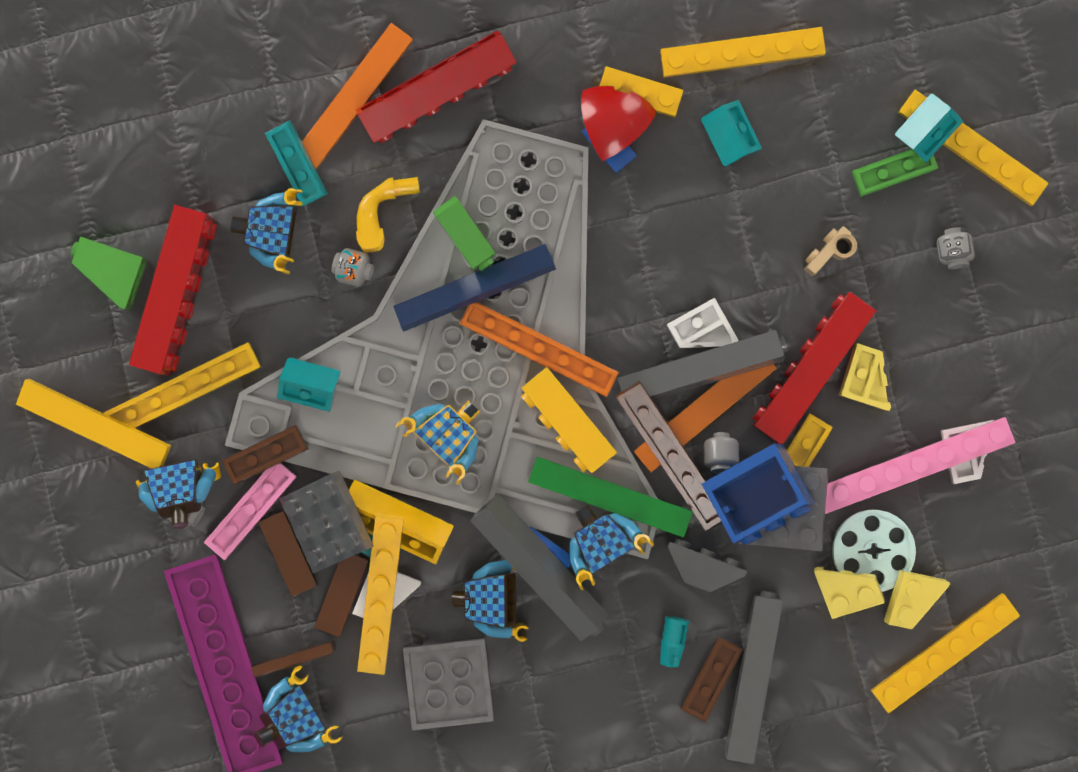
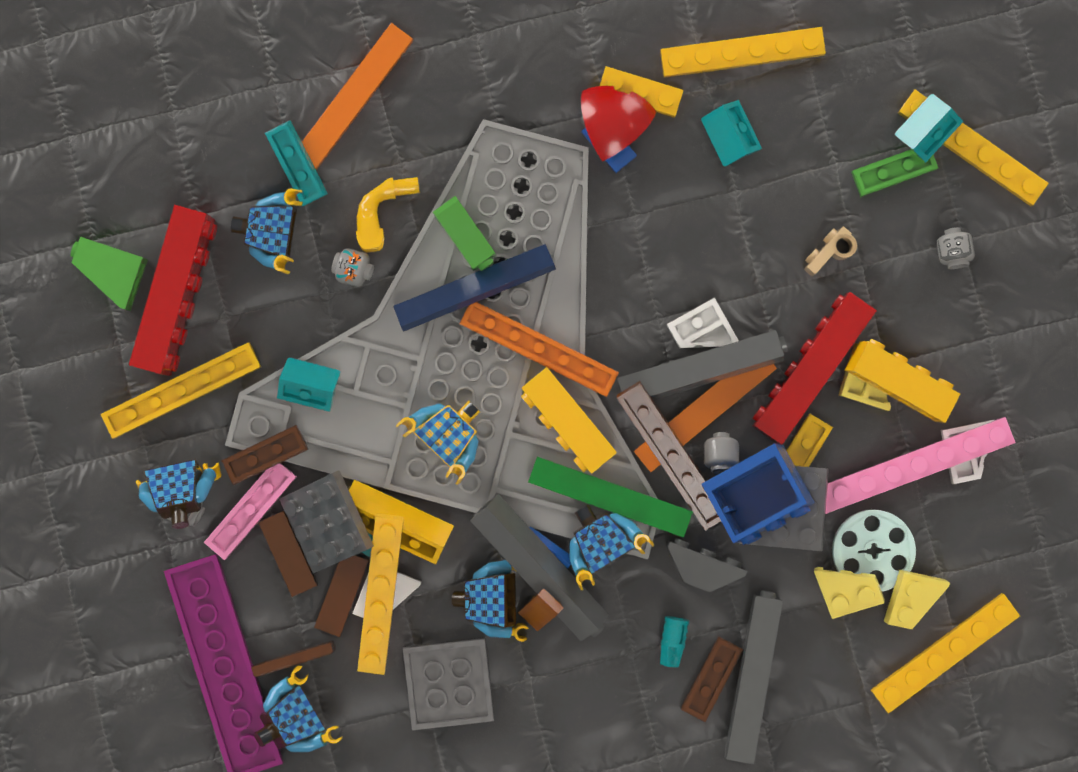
yellow tile [16,379,171,469] -> none
red brick [355,31,517,143] -> none
none -> dark orange tile [518,589,564,631]
none -> yellow brick [845,339,960,423]

